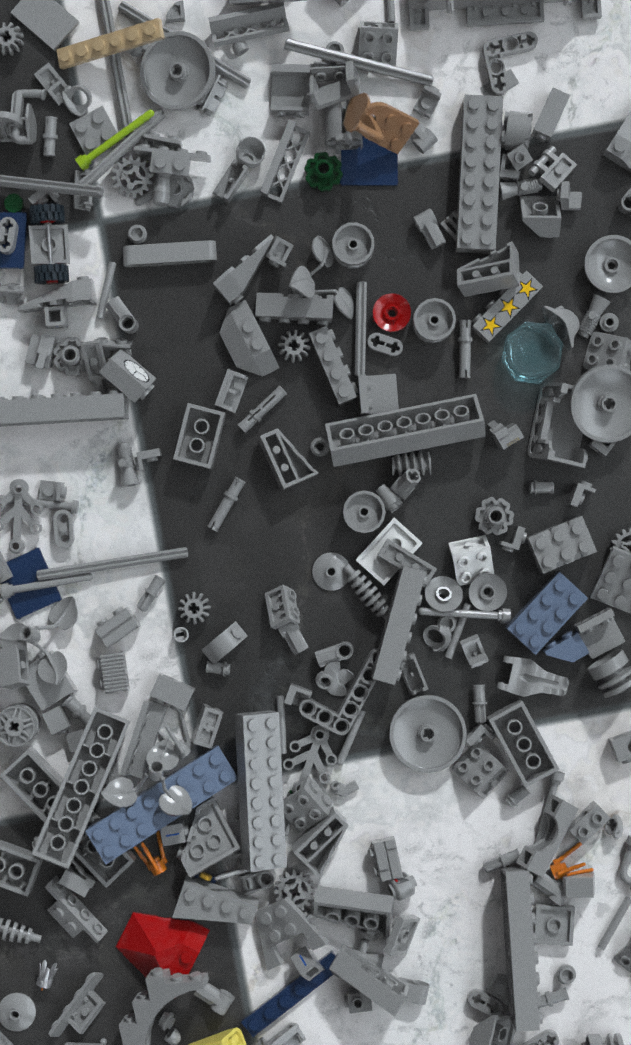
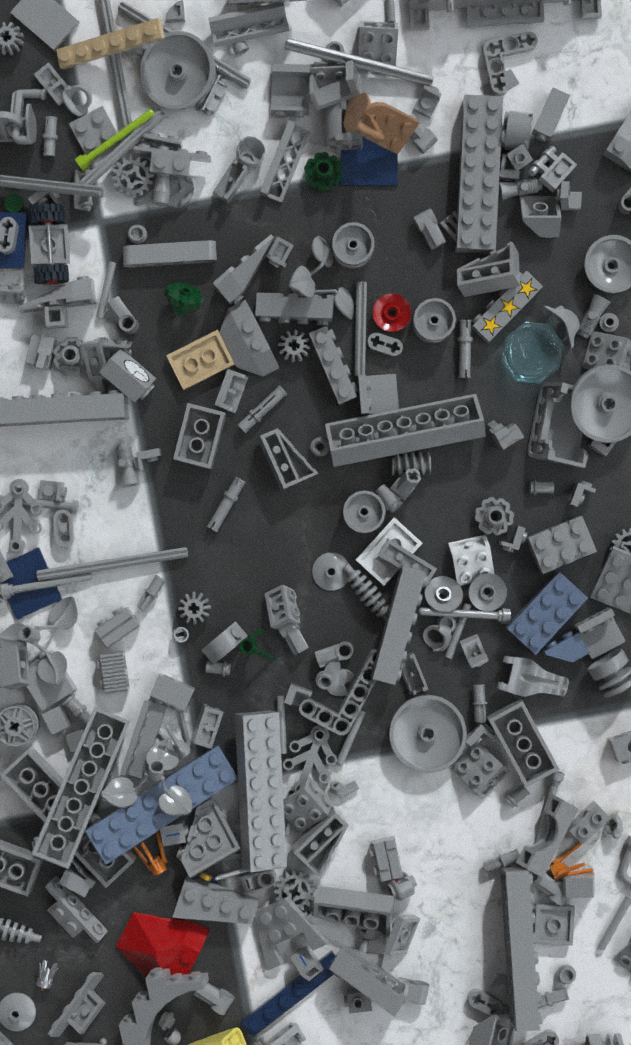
none -> dark green plant [164,282,204,317]
none -> tan plate [166,330,235,390]
none -> dark green plant [238,628,275,659]

